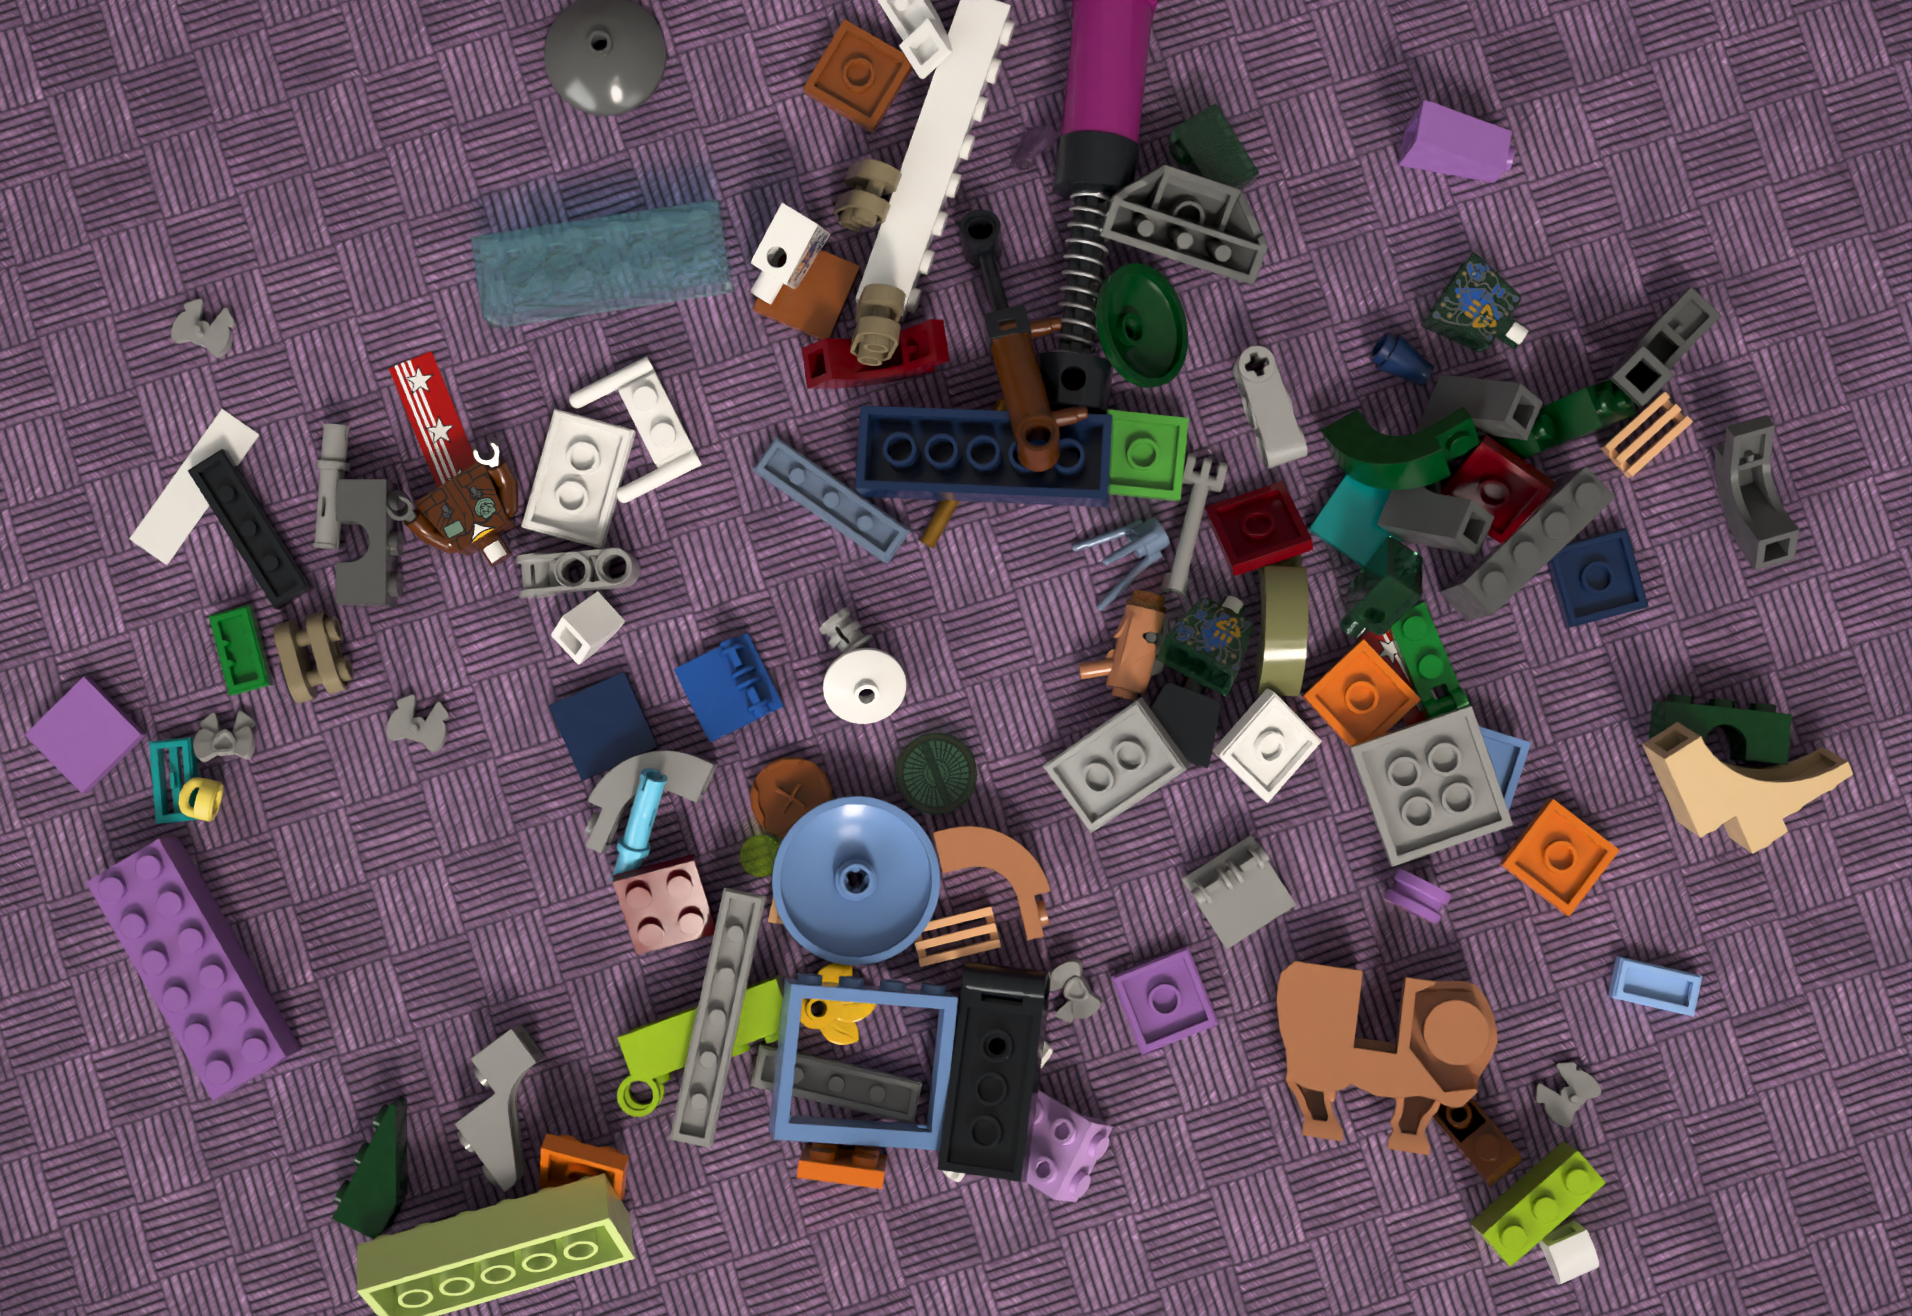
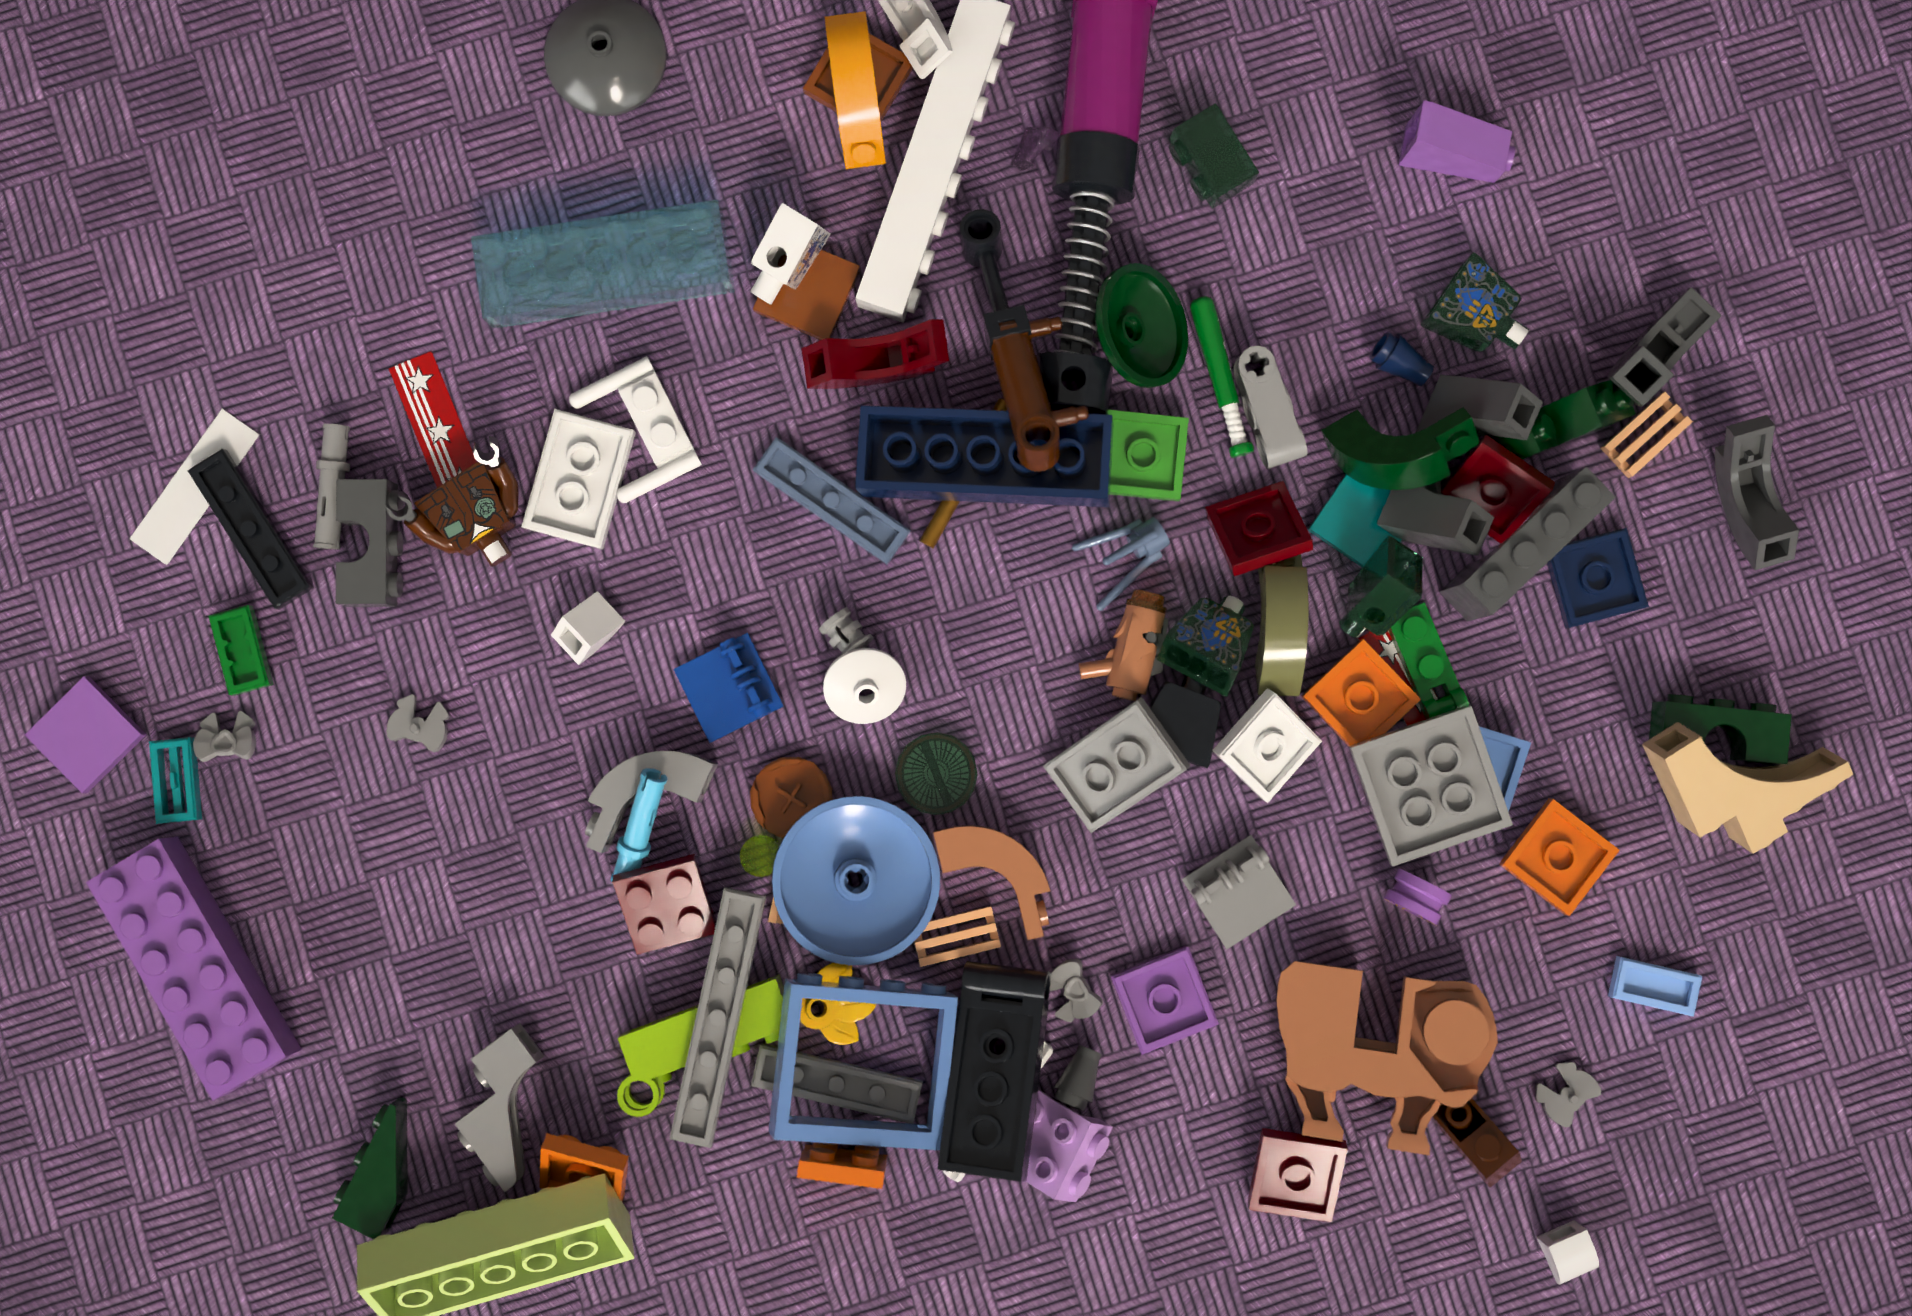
light grey piece [171,299,236,358] -> none
light yellow tile [178,777,224,822] -> none
dark tan brick [273,610,354,704] -> none
light grey piece [516,548,641,598] -> none
dark blue tile [549,672,659,781] -> none
dark tan brick [833,158,902,232] -> none
dark tan brick [850,284,906,366] -> none
dark grey wedge [1099,163,1268,285] -> none
light grey hinge [1161,453,1228,597] -> none
lime brick [1470,1141,1606,1267] -> none
none -> light orange arch [825,11,886,169]
none -> dark grey cone [1053,1045,1102,1111]
none -> green piece [1190,296,1254,458]
none -> plate [1248,1128,1348,1222]

